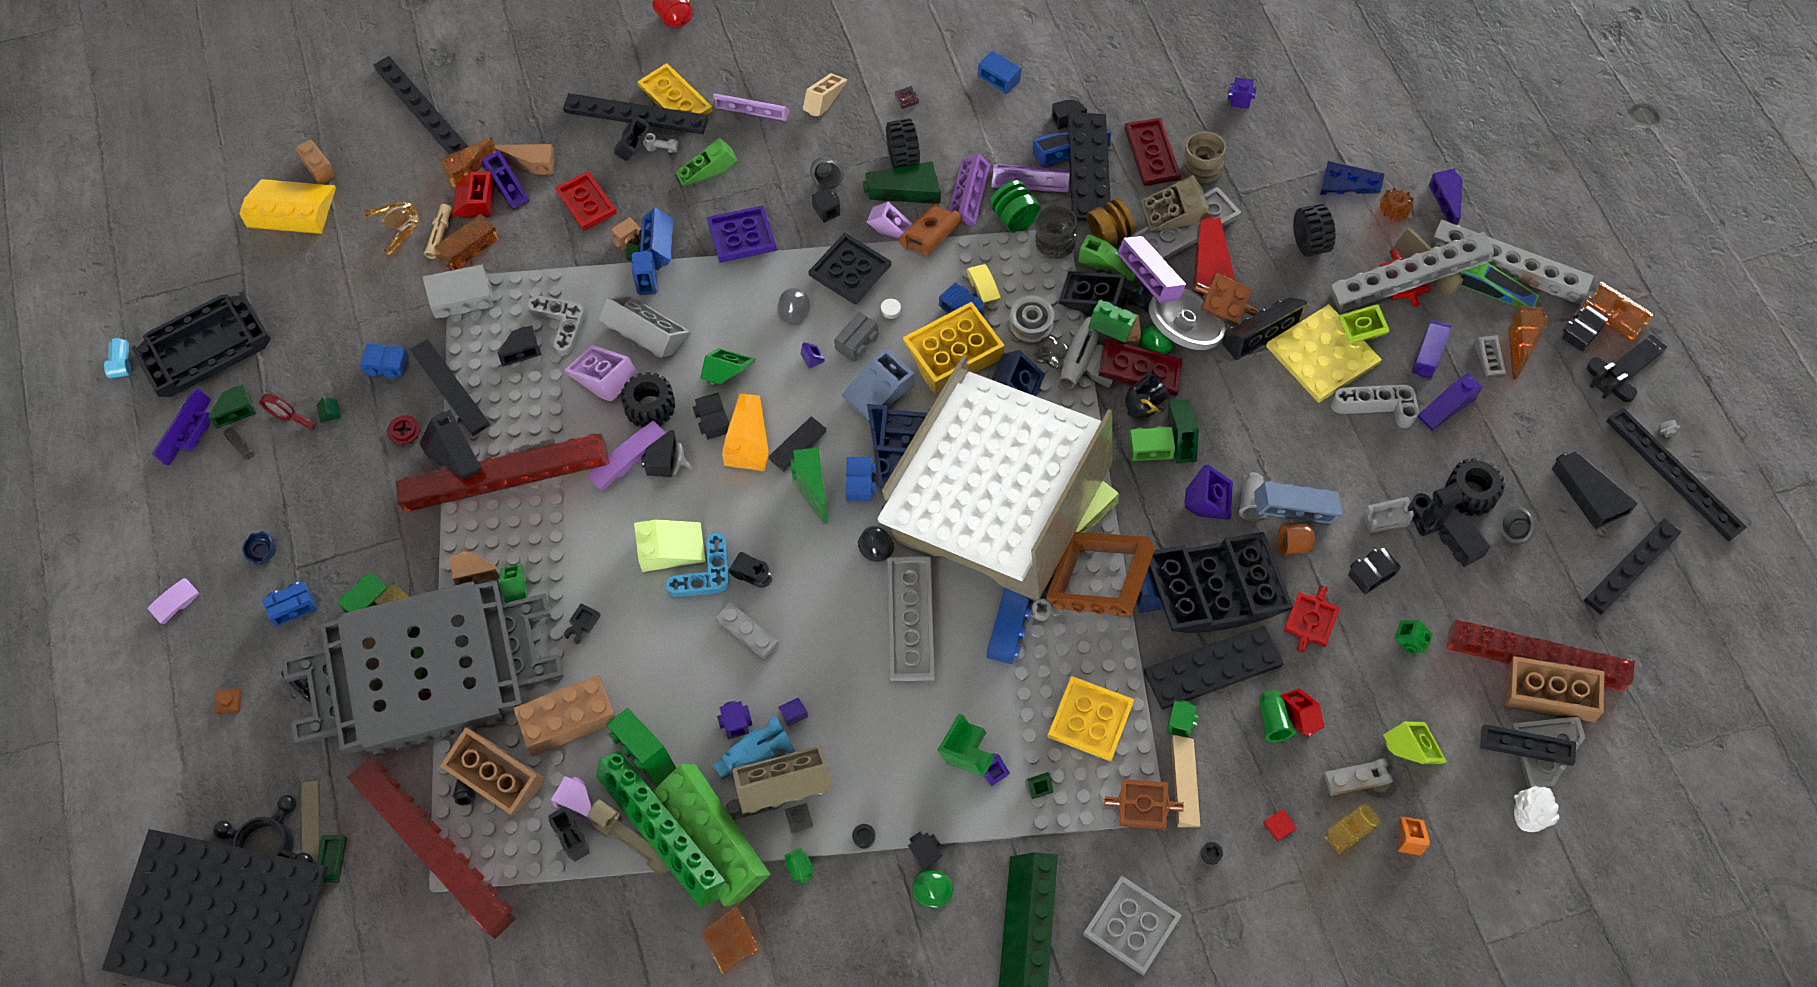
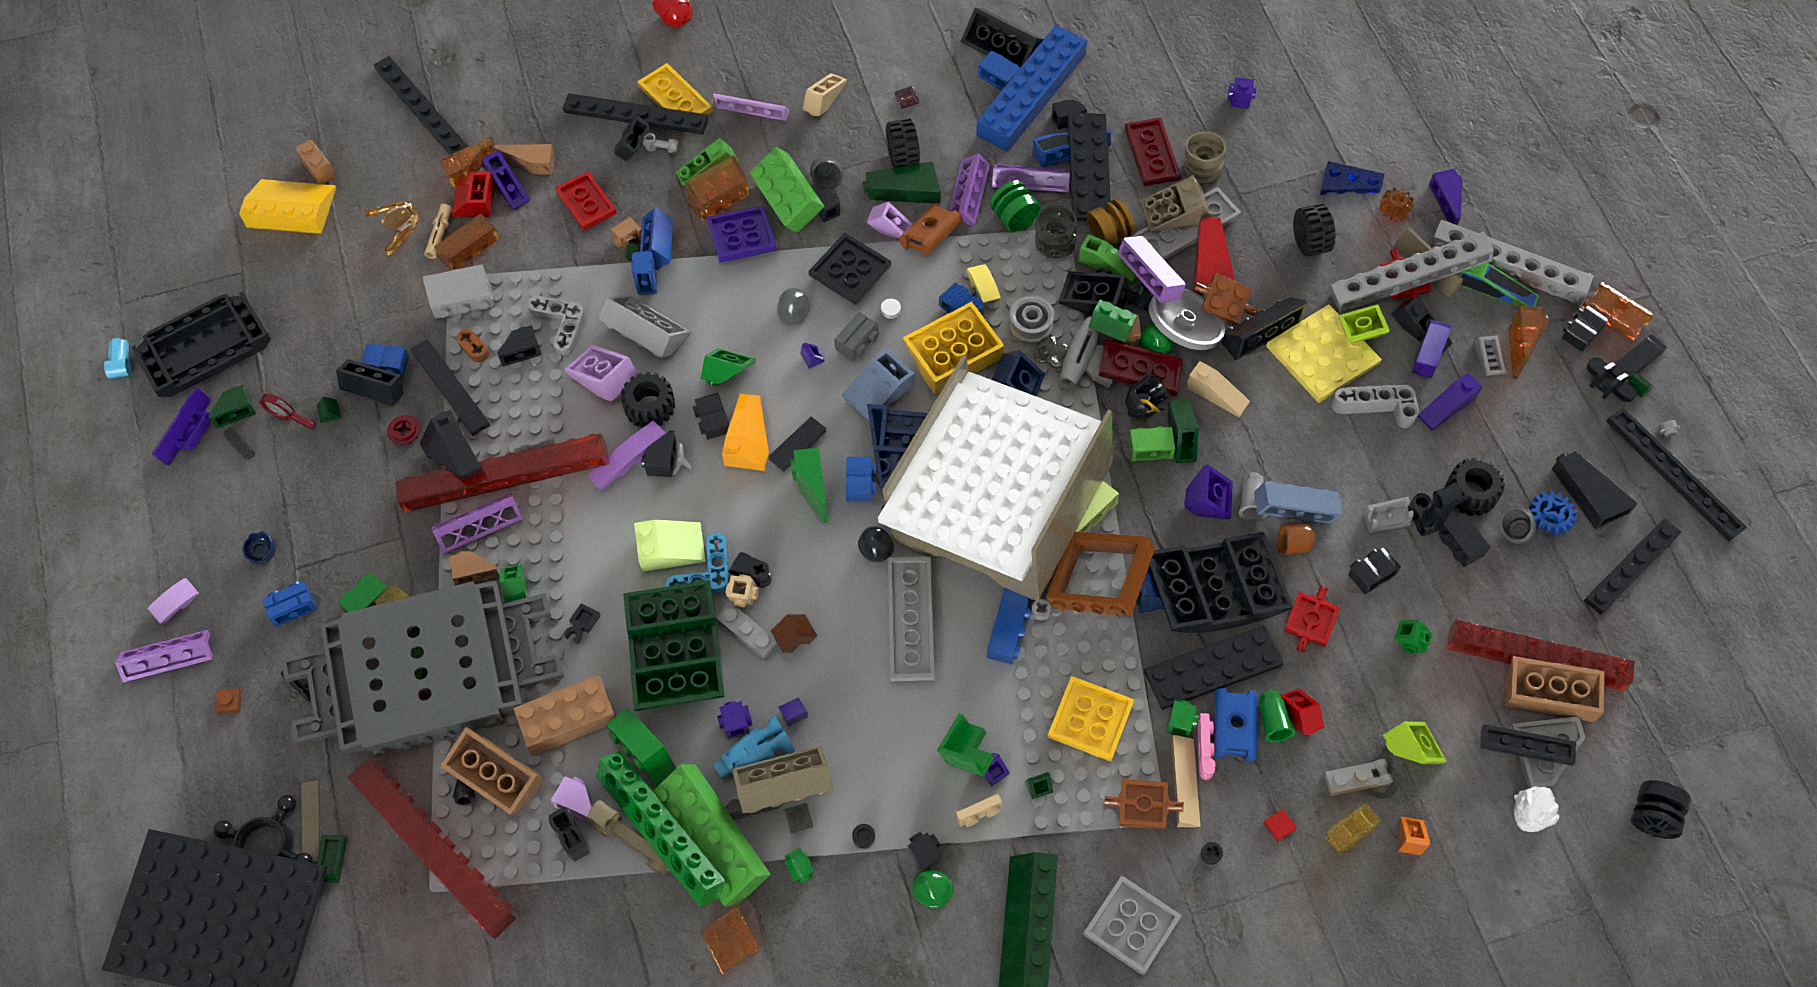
none -> medium lavender fence [115,630,213,683]
none -> black brick [336,359,404,406]
none -> medium lavender fence [432,493,523,554]
none -> dark orange beam [456,329,489,362]
none -> dark green slope [623,580,725,711]
none -> clear orange slope [685,155,750,221]
none -> tan brick [726,575,759,608]
none -> bright green brick [749,146,825,233]
none -> reddish brown piece [771,614,817,653]
none -> tan plate [956,794,1002,827]
none -> black slope [960,7,1044,68]
none -> blue brick [976,25,1087,152]
none -> tan slope [1186,361,1250,417]
none -> bright pink hinge [1197,713,1215,781]
none -> blue piece [1214,688,1257,761]
none -> black slope [1391,296,1453,353]
none -> blue gear [1529,491,1578,536]
none -> dark green slope [1628,373,1653,398]
none -> black wheel [1630,780,1691,839]

